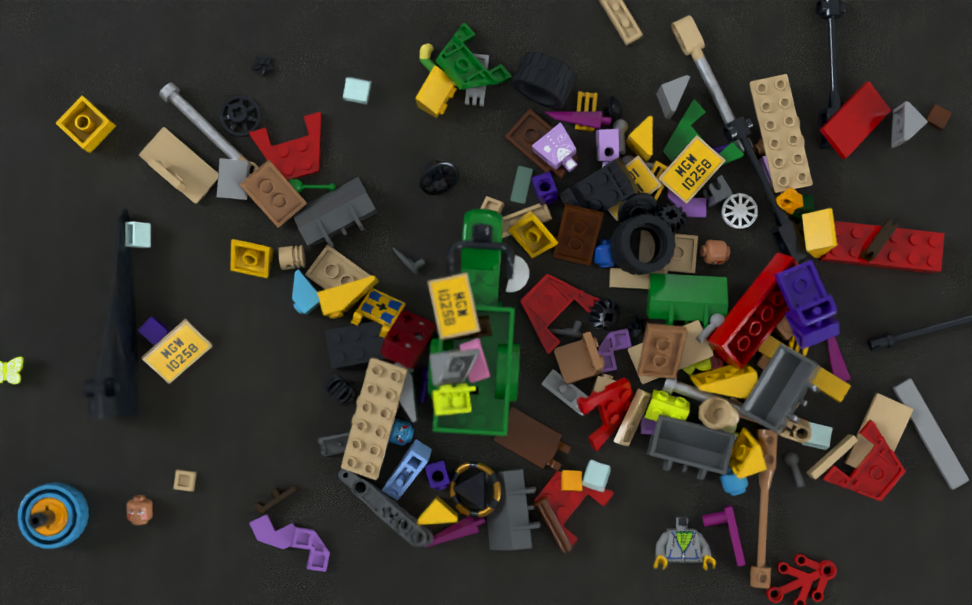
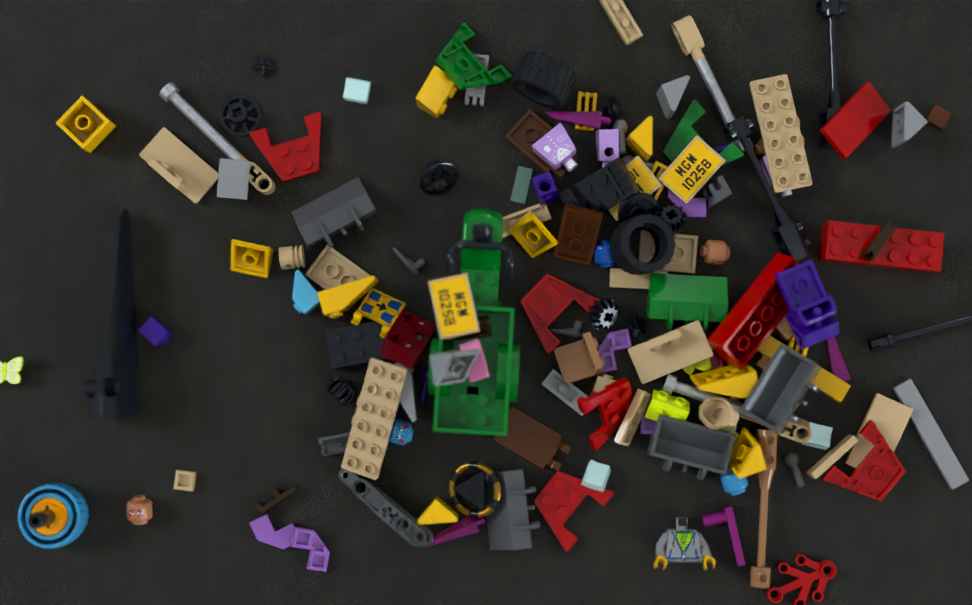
light aqua piece [125,222,150,248] -> none
yellow tile [142,319,212,384] -> none
medium nougat tile [239,160,307,228] -> none
green hinge [290,179,336,193] -> none
light blue slope [381,439,432,501] -> none
arm [420,44,438,72] -> none
dark purple brick [425,460,450,491] -> none
neon yellow bracket [433,383,476,415] -> none
tan tile [480,196,504,213] -> none
white tile [506,255,529,292] -> none
reddish brown axle [534,496,572,553] -> none
light orange tile [561,470,582,492] -> none
medium nougat tile [637,323,687,379] -> none
light grey bar [696,313,725,343] -> none
white wheel [721,193,758,229] -> none
light orange leg [776,188,815,220] -> none
yellow slope [802,208,837,258] -> none

